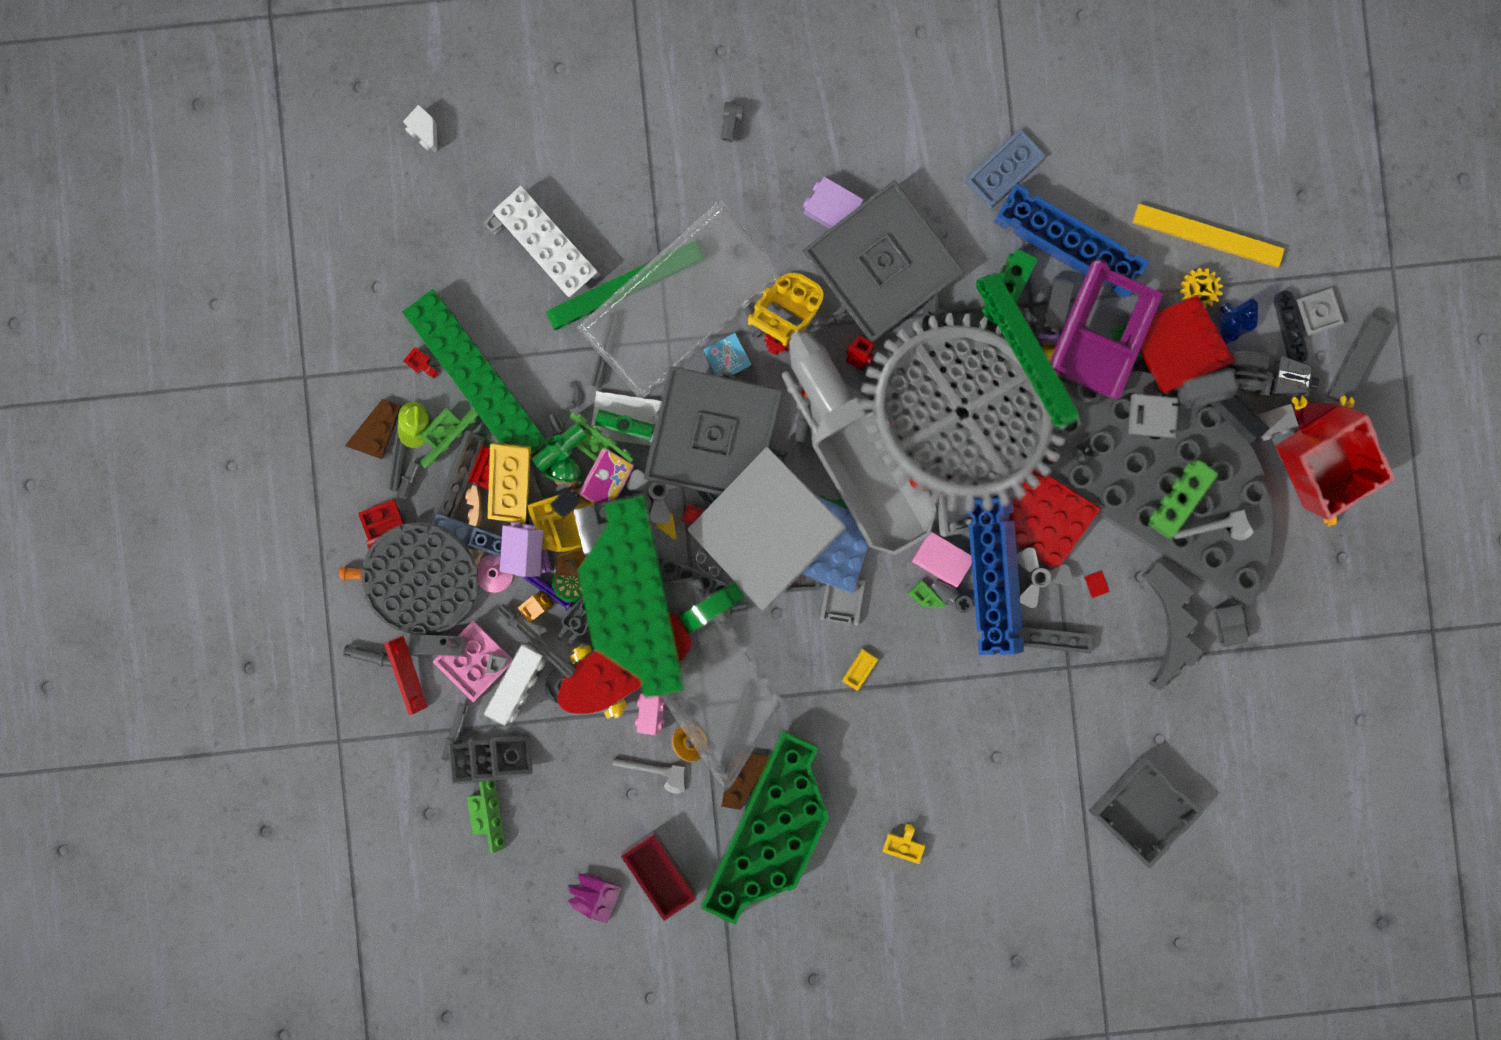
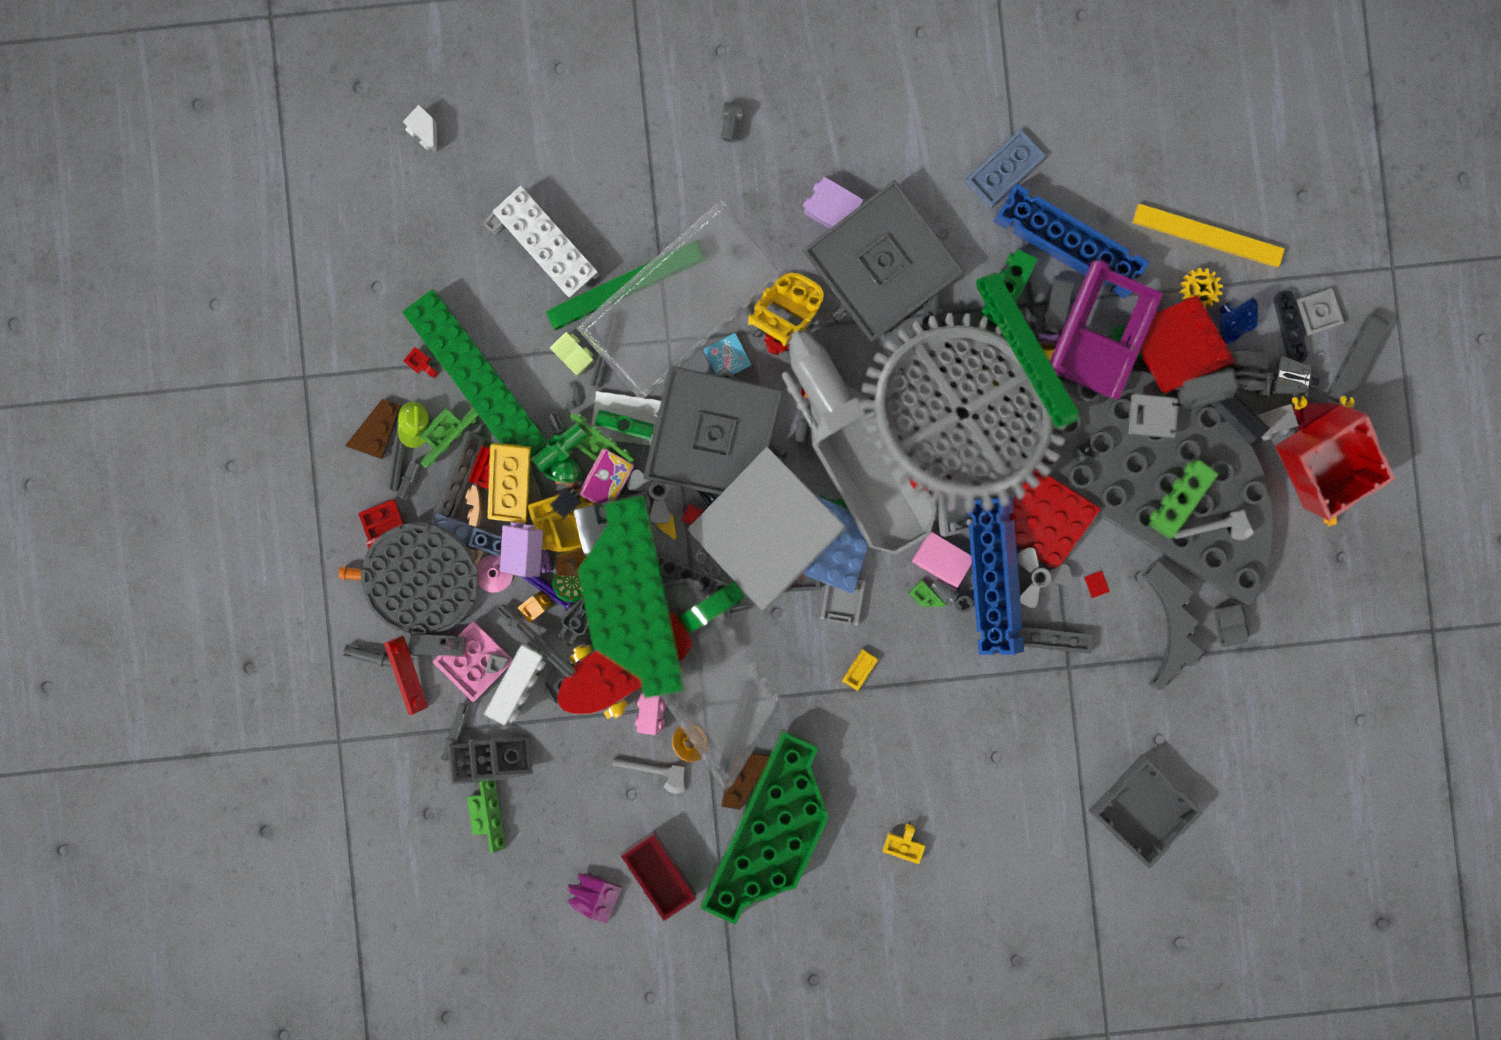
red brick [845,335,875,370] -> none
none -> yellowish green brick [550,332,594,376]

